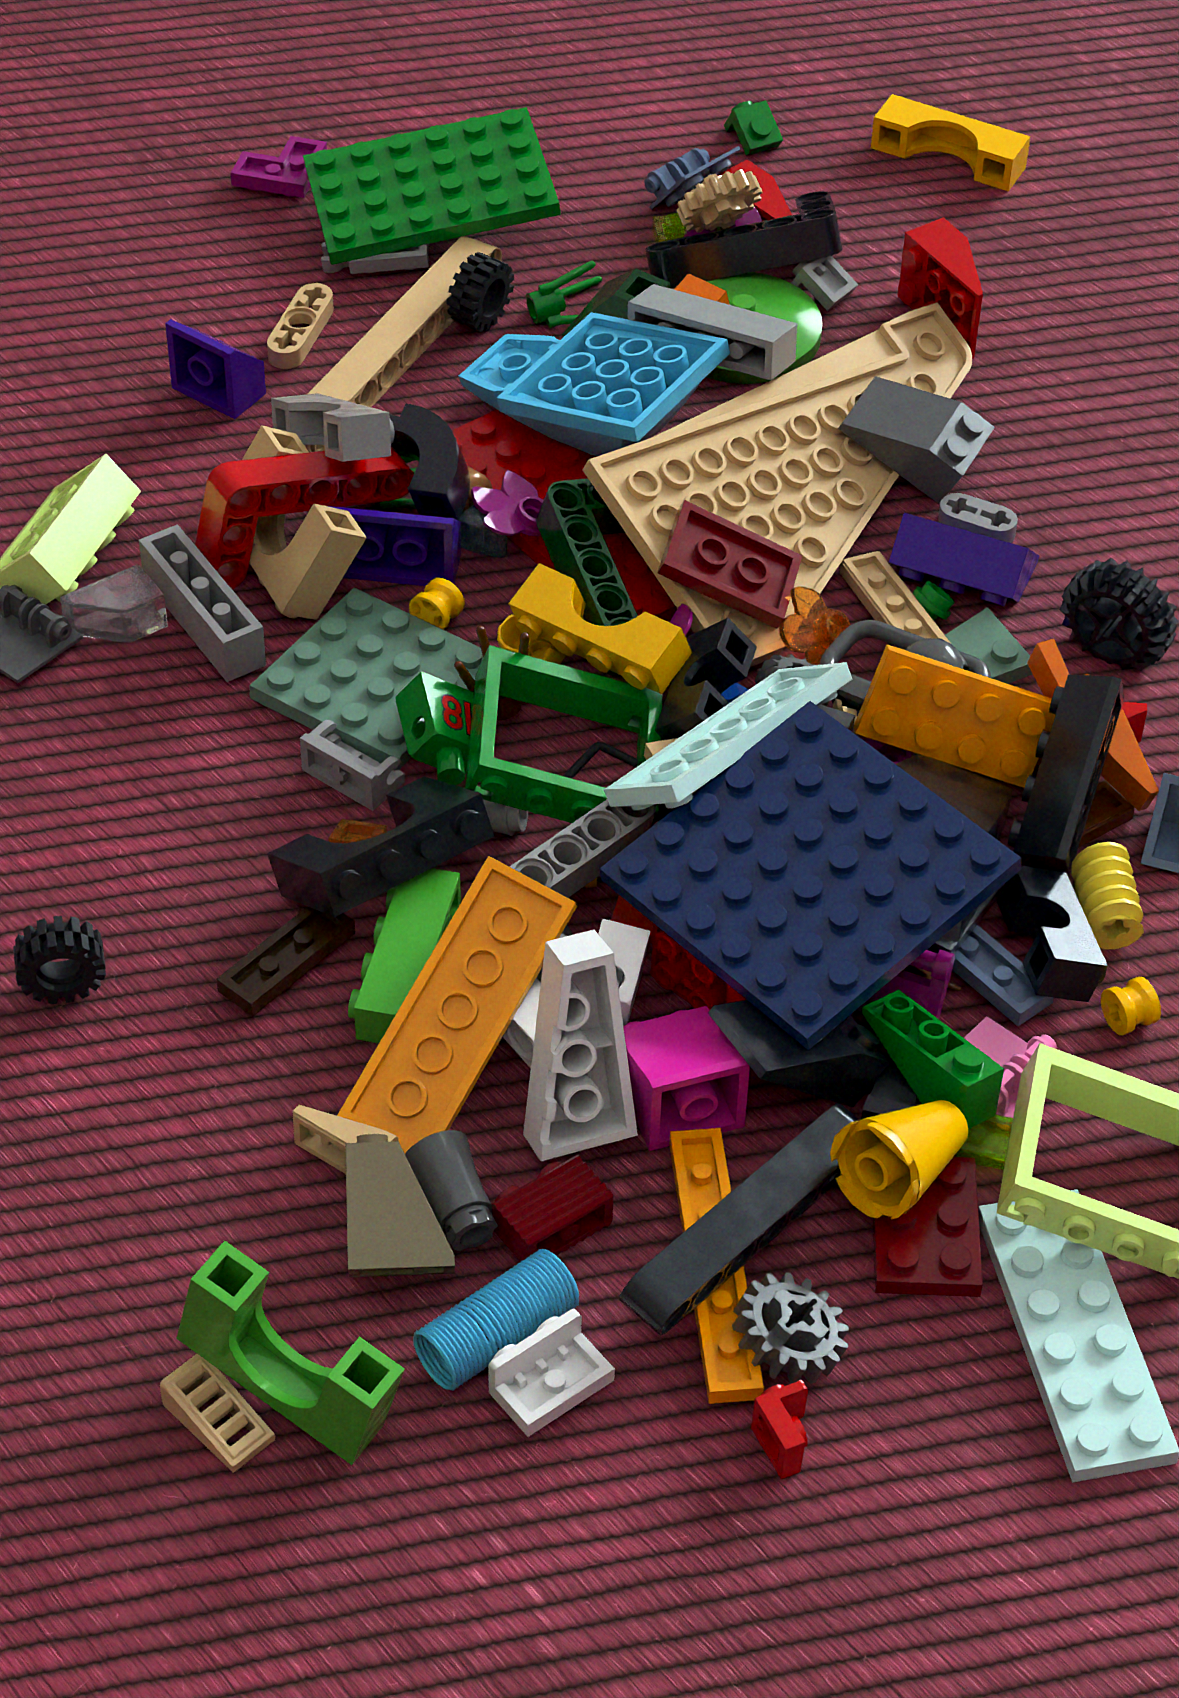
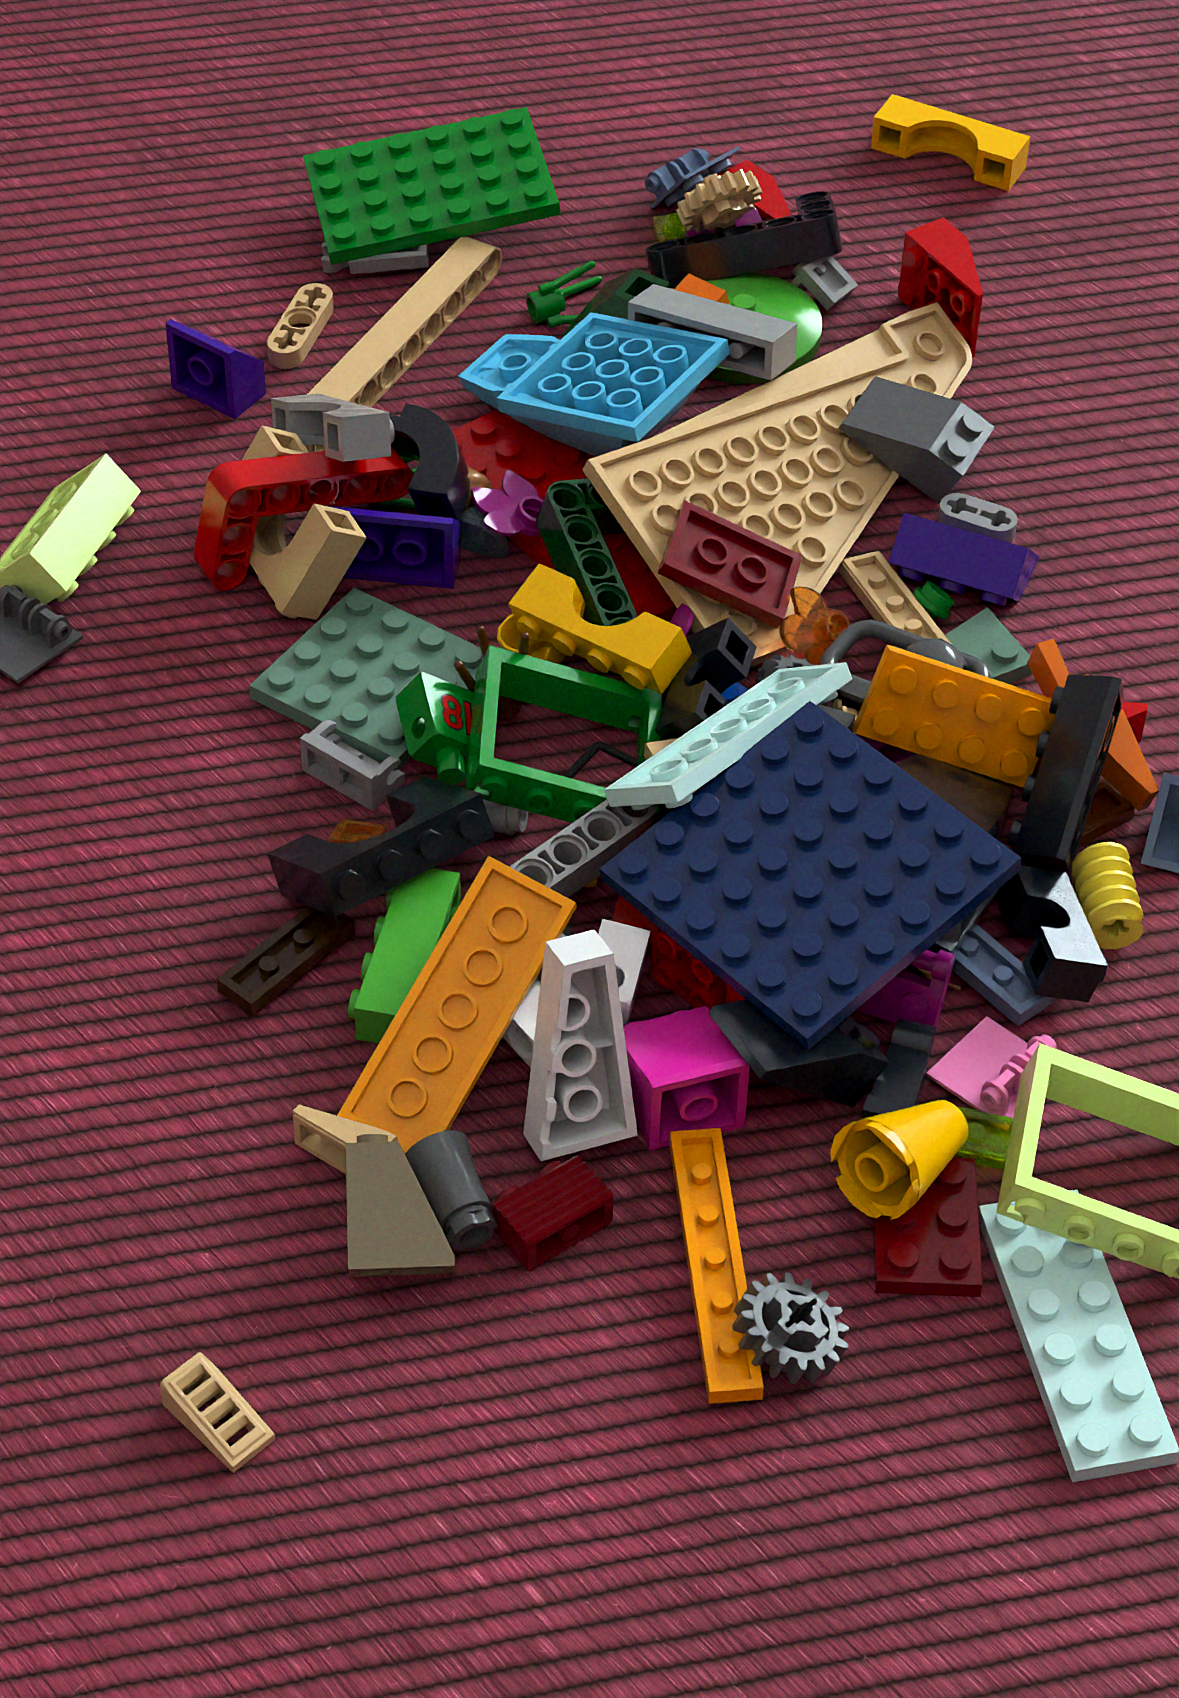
black tyre [13,916,106,1004] -> none
clear slope [60,564,168,643] -> none
light grey brick [139,524,266,682] -> none
bright green arch [176,1241,405,1465] -> none
magenta plate [230,136,327,198] -> none
yellow wheel [409,578,465,630] -> none
medium azure piece [413,1249,579,1391] -> none
black tyre [447,252,514,332] -> none
white bracket [488,1308,615,1437] -> none
black beam [619,1103,859,1336] -> none
green bracket [724,100,783,156] -> none
red bracket [751,1380,808,1480] -> none
green slope [862,990,1004,1130] -> none
black gear [1059,558,1179,671] -> none
yellow wheel [1101,977,1161,1035] -> none

